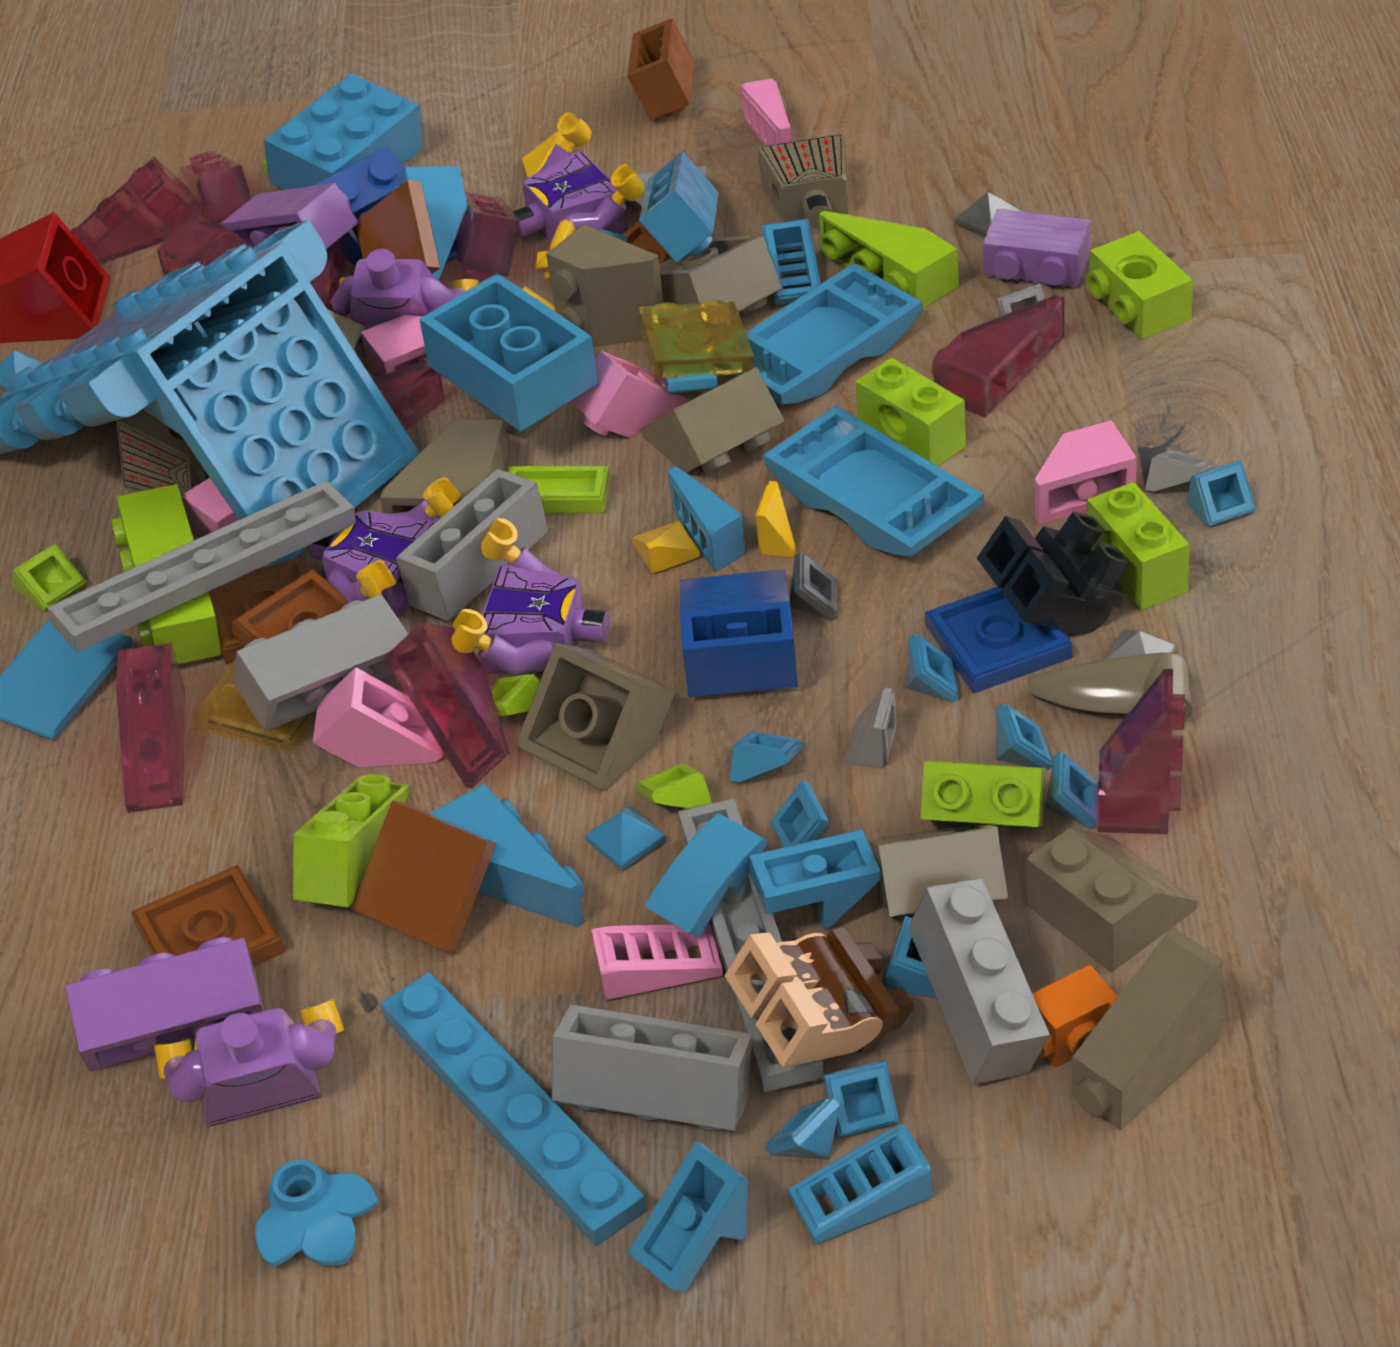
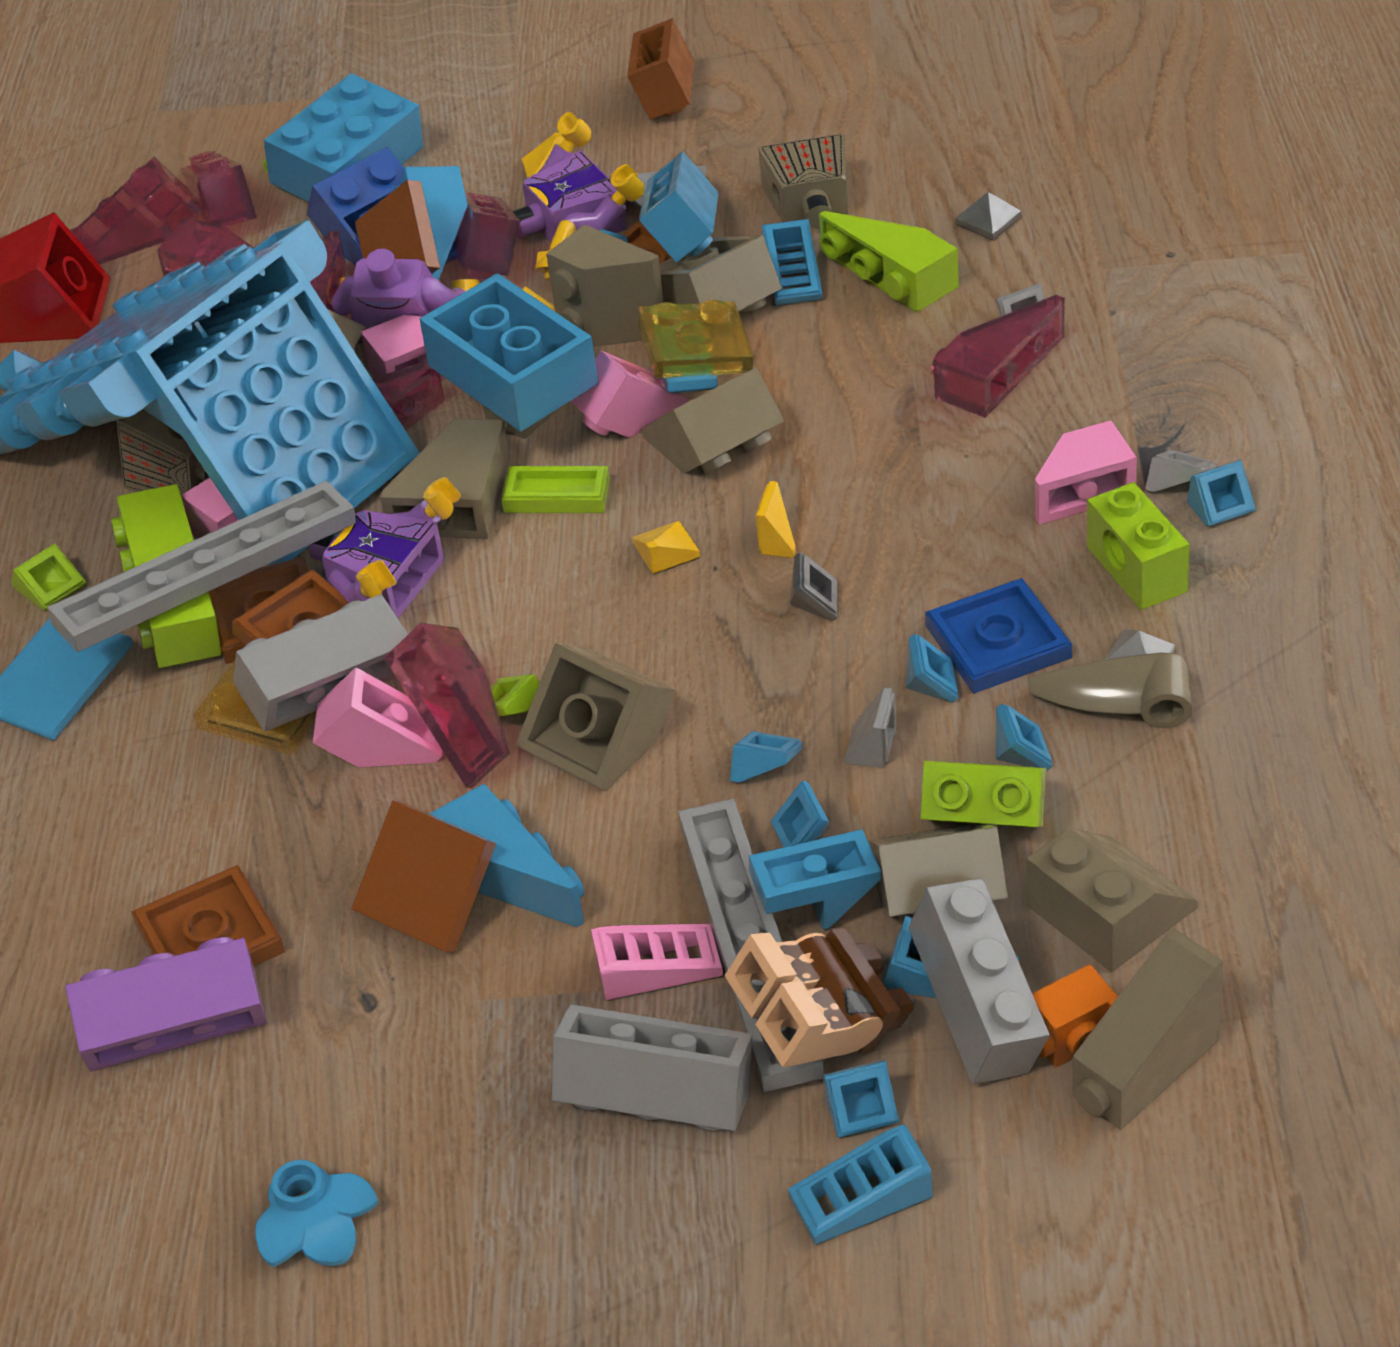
clear pink slope [116,643,185,813] -> none
medium lavender torso [154,998,345,1128] -> none
medium lavender brick [220,183,358,249] -> none
lime slope [293,774,410,907] -> none
dark azure plate [380,972,647,1246] -> none
light grey brick [396,468,548,622] -> none
torso [451,518,610,676] -> none
dark azure slope [585,805,666,871] -> none
dark azure slope [627,1142,748,1292] -> none
lime slope [634,763,712,809] -> none
dark azure slope [644,813,768,938] -> none
dark azure slope [668,466,746,571] -> none
blue slope [680,569,798,697] -> none
dark azure slope [713,263,923,404] -> none
bright pink slope [740,78,792,146] -> none
dark azure slope [763,405,984,557] -> none
dark azure slope [765,1098,840,1159] -> none
lime brick [856,357,966,466] -> none
black hips [977,511,1130,634] -> none
medium lavender brick [984,208,1091,289] -> none
dark azure slope [1045,752,1098,829] -> none
lime brick [1086,231,1193,339] -> none
clear pink slope [1097,669,1185,834] -> none

